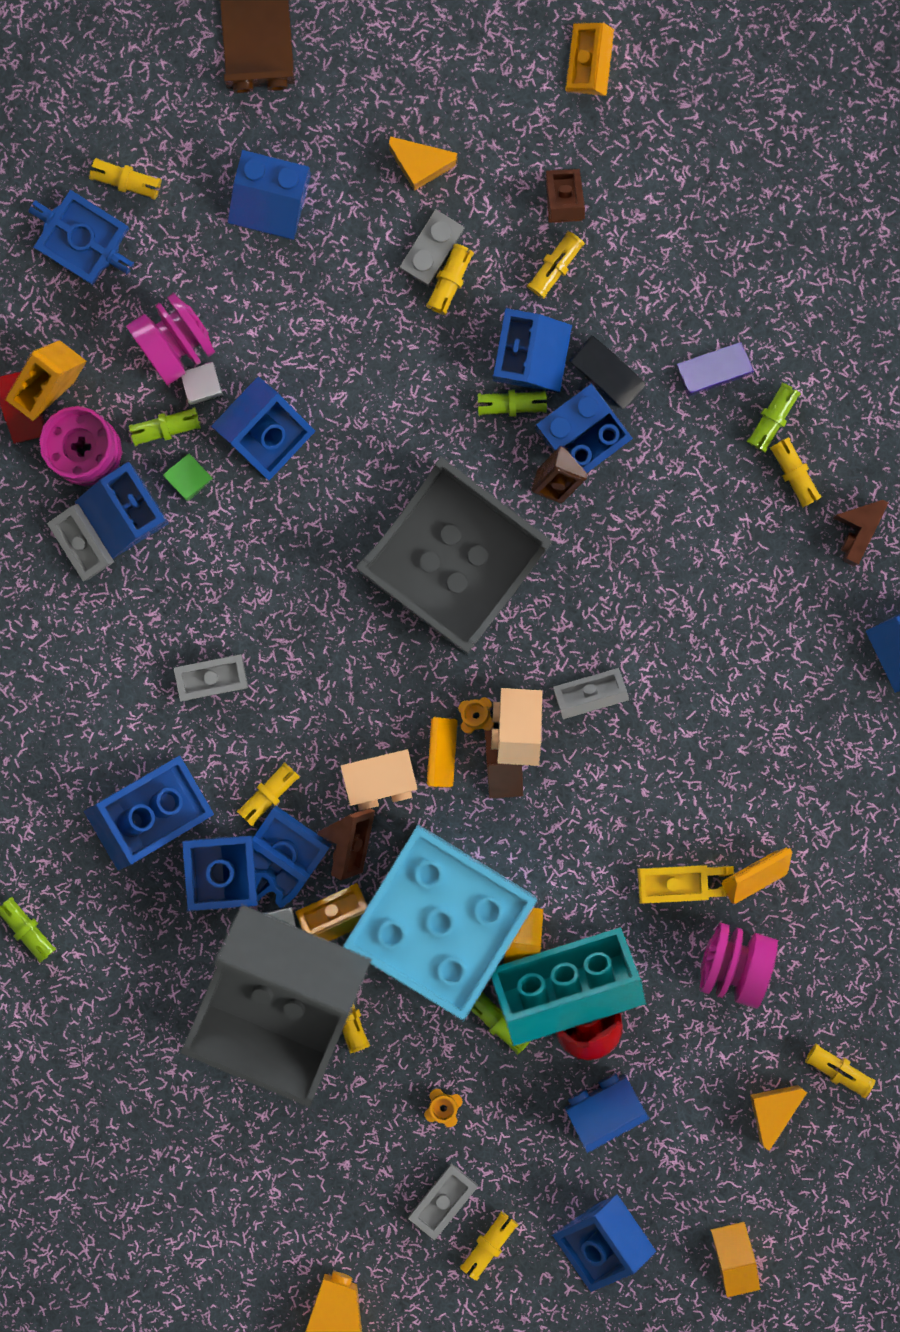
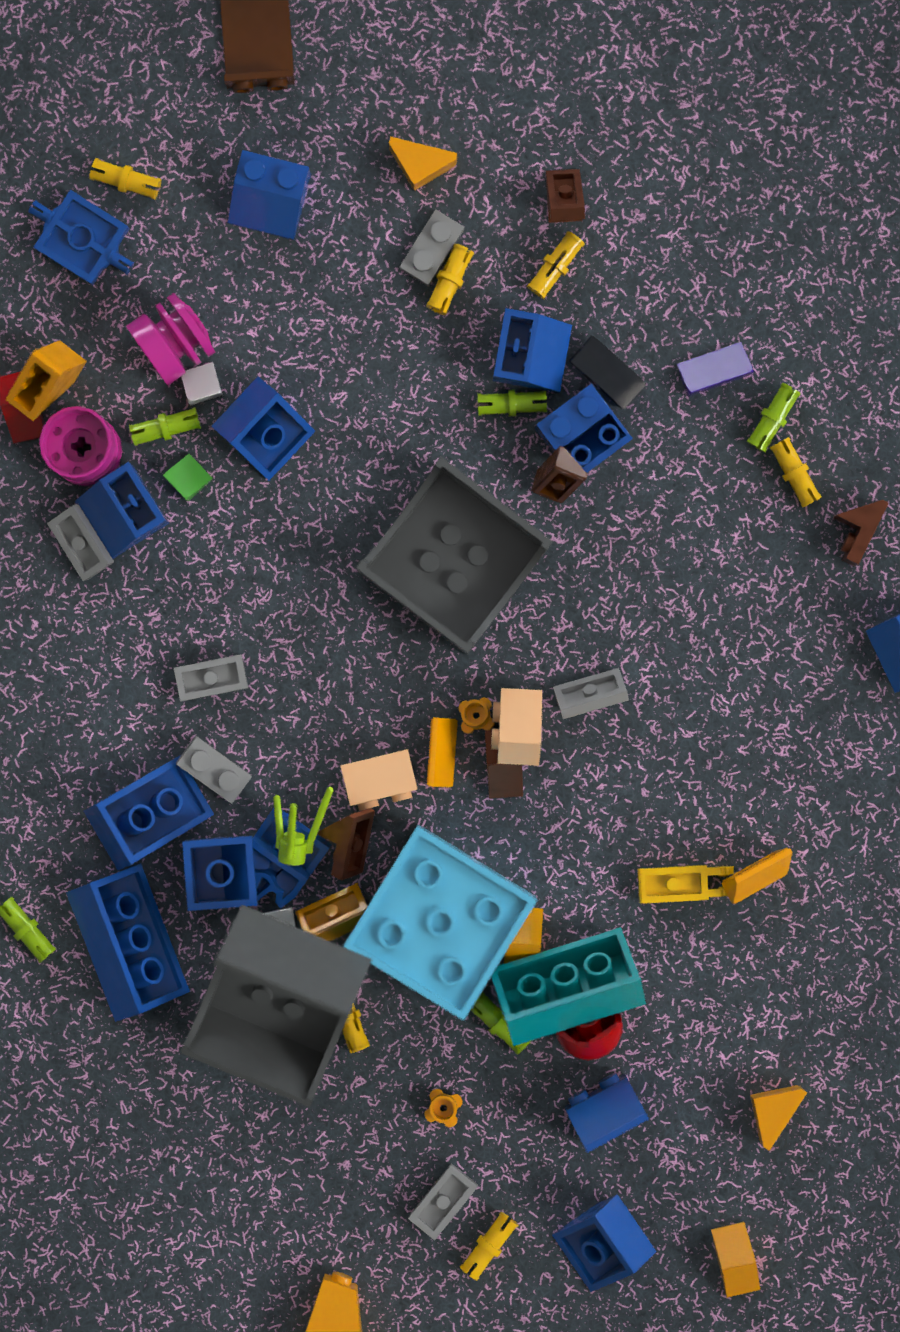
yellow pin [237,762,300,826] -> none
light orange slope [565,23,614,96] -> none
dark pink wheel [699,922,778,1009] -> none
yellow pin [805,1044,876,1099] -> none
none -> blue slope [66,864,190,1022]
none -> light grey plate [176,735,252,804]
none -> lime plant [273,787,333,866]

